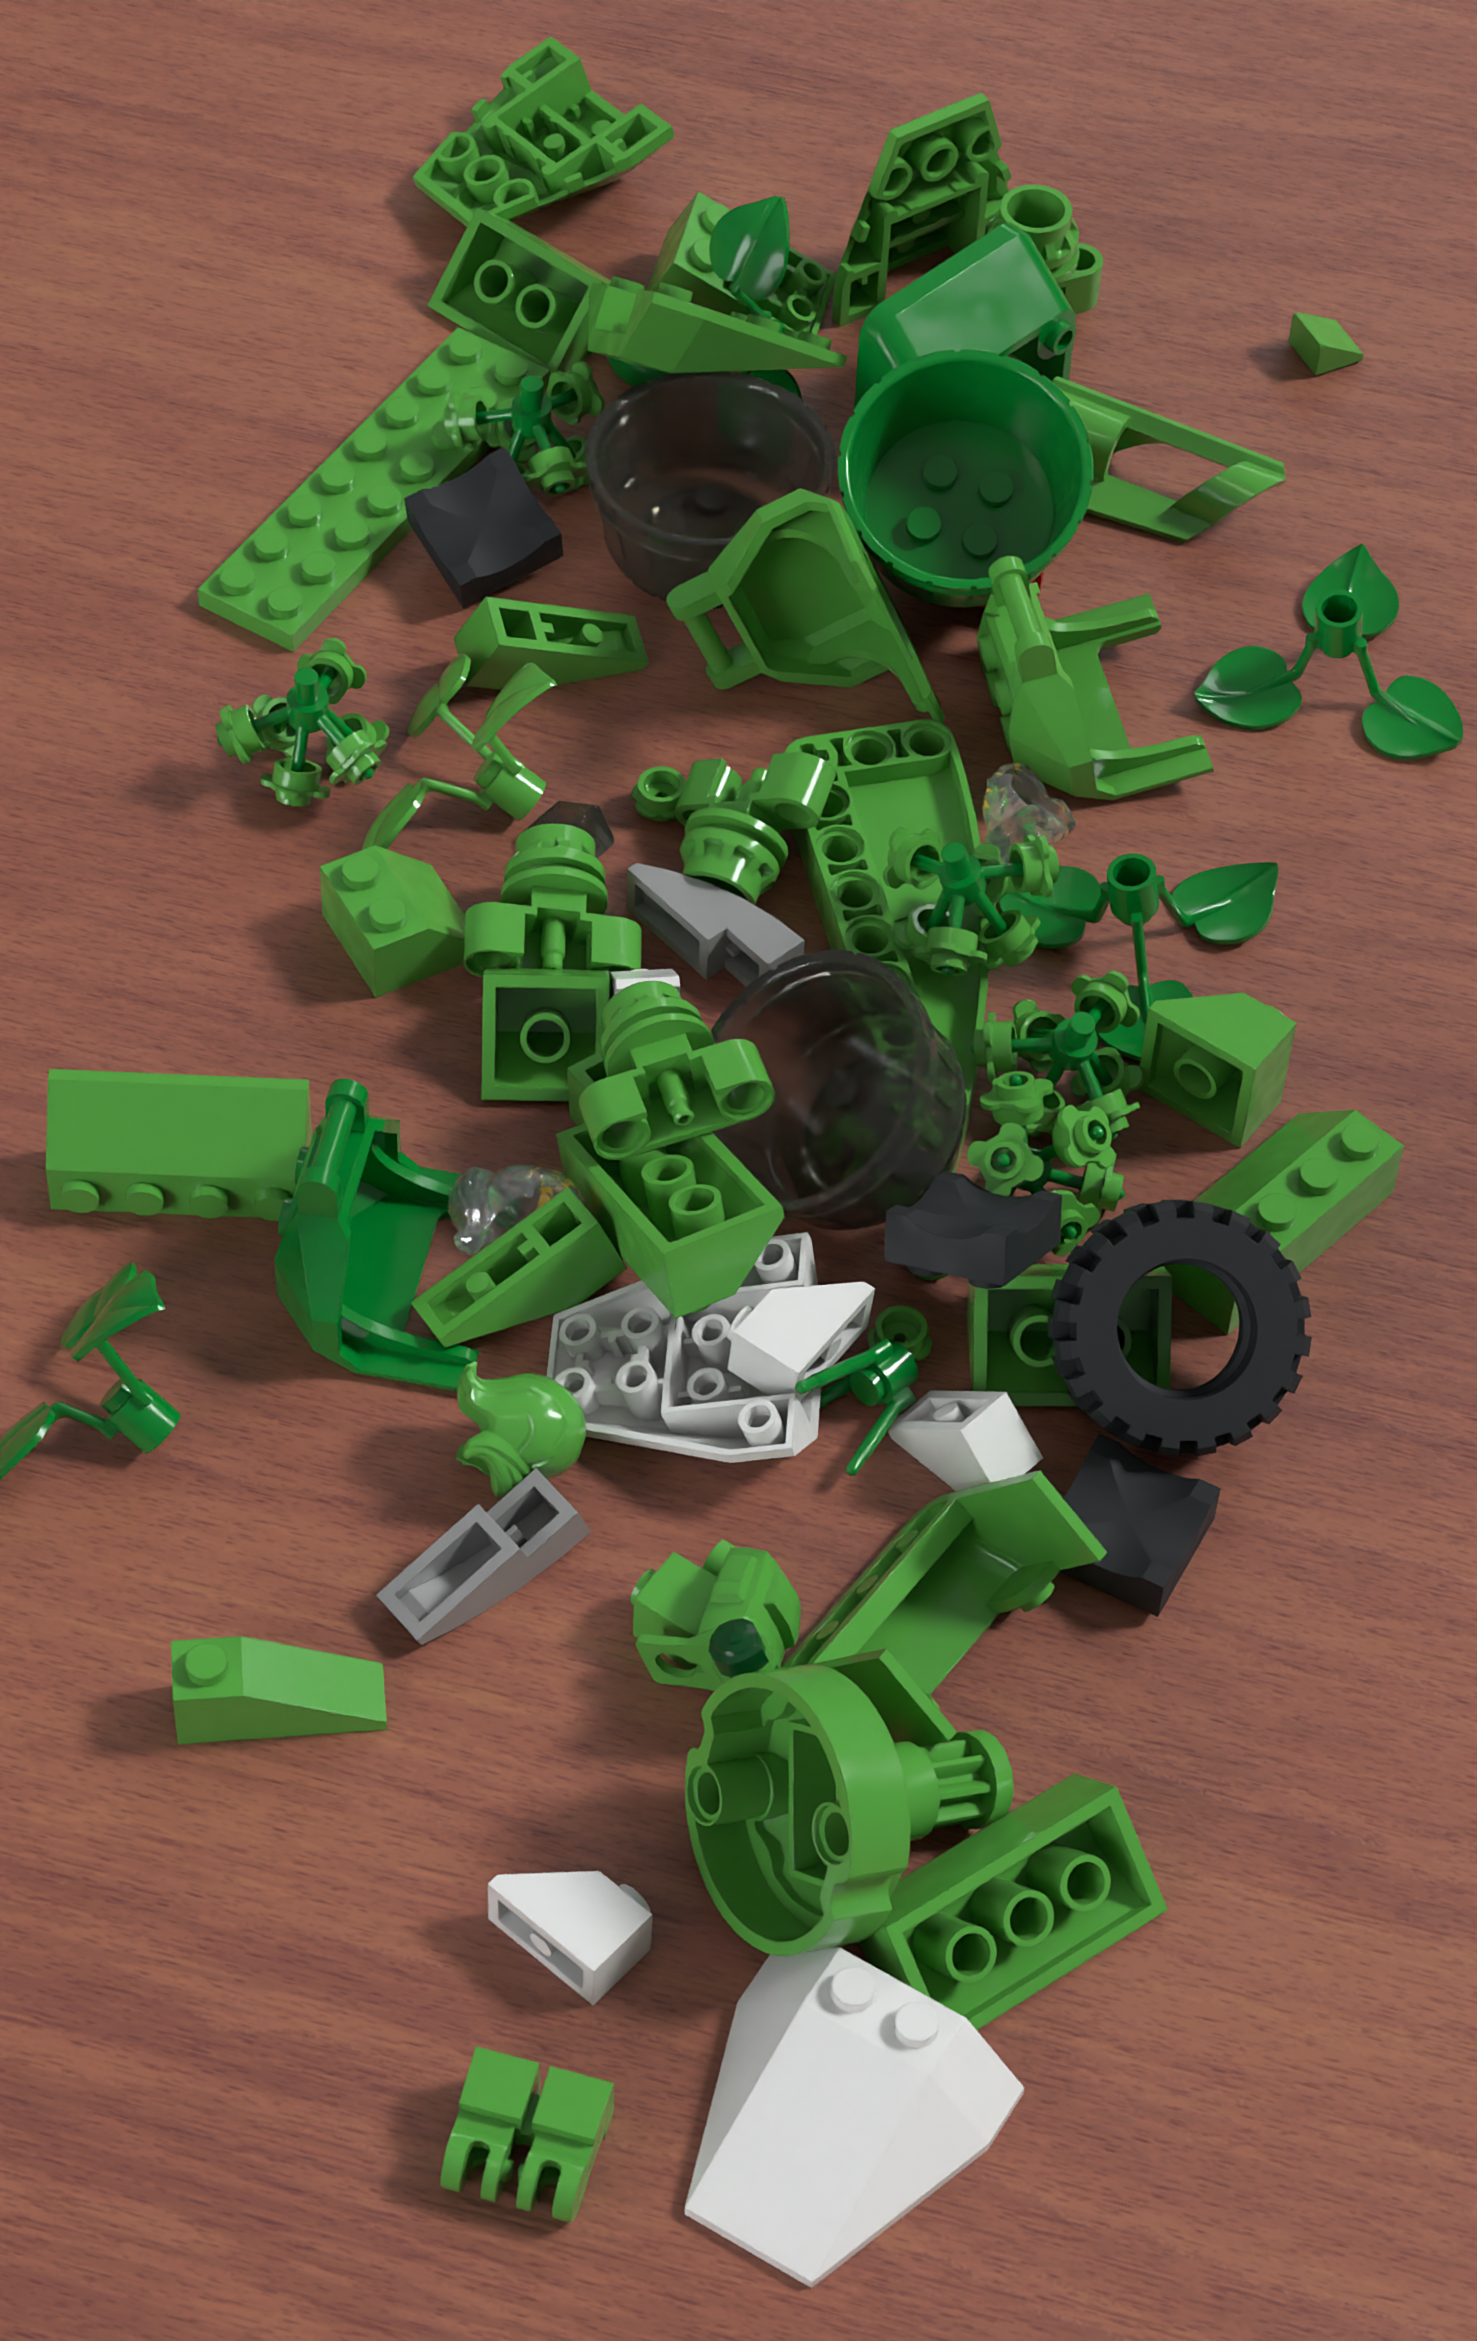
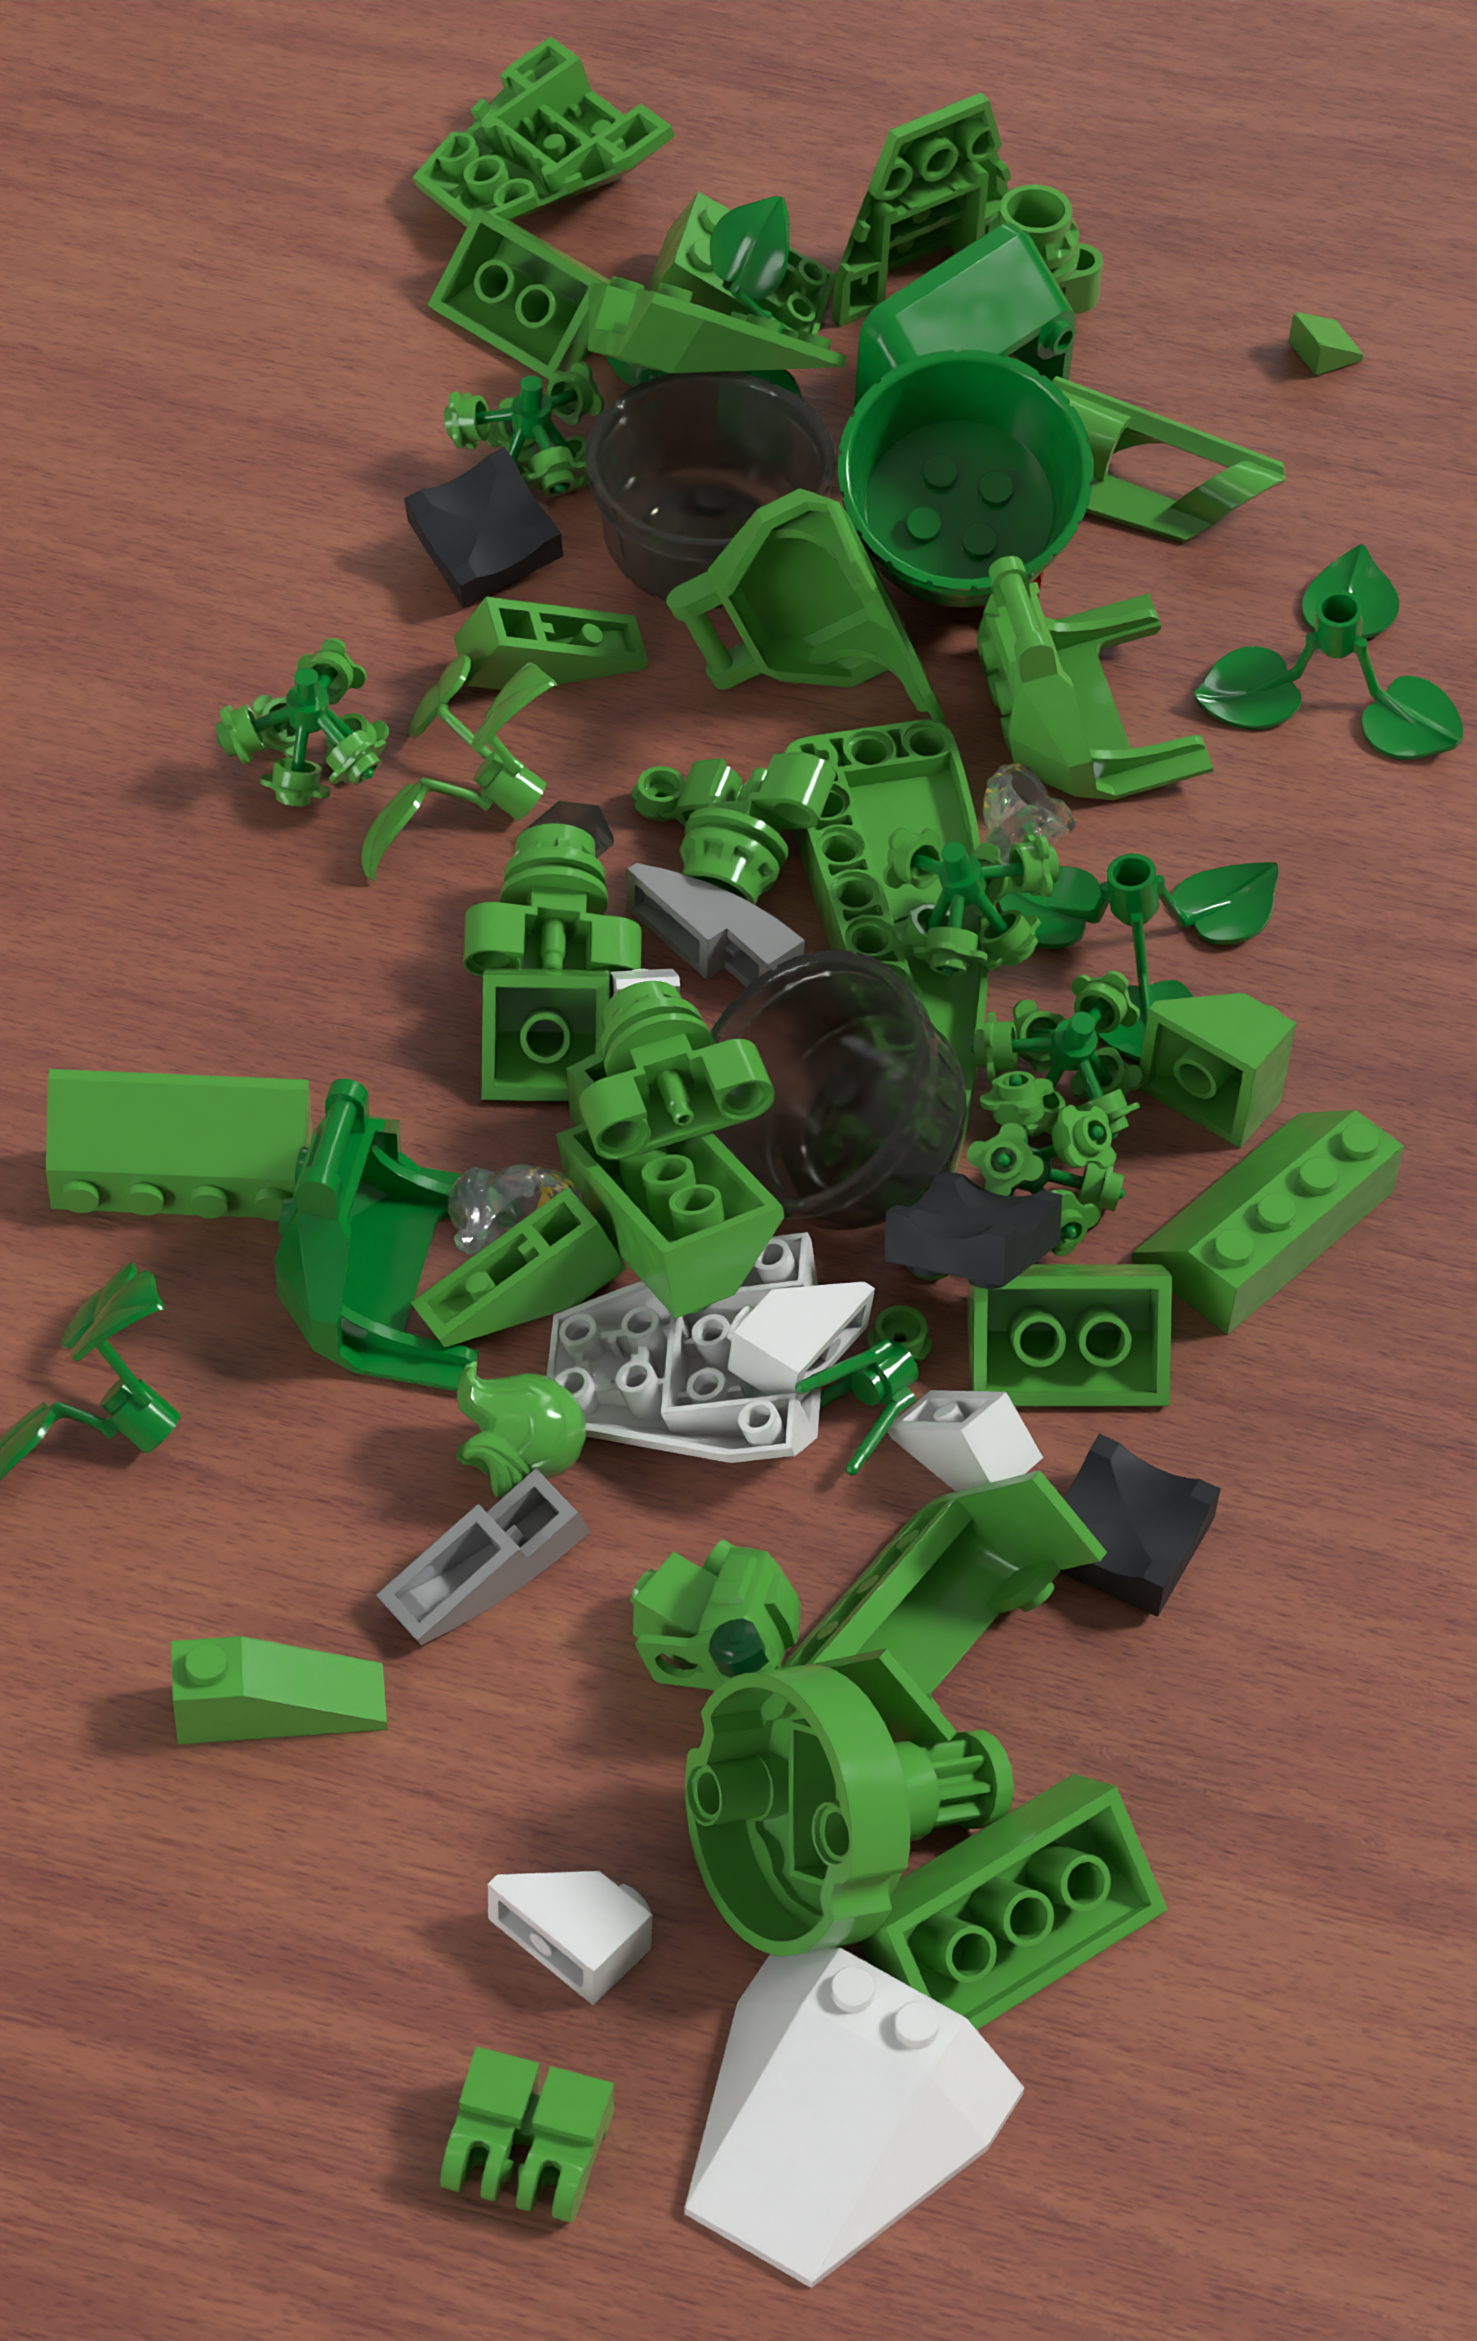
bright green plate [198,327,550,652] -> none
bright green slope [320,845,465,998] -> none
black tyre [1048,1199,1312,1457] -> none

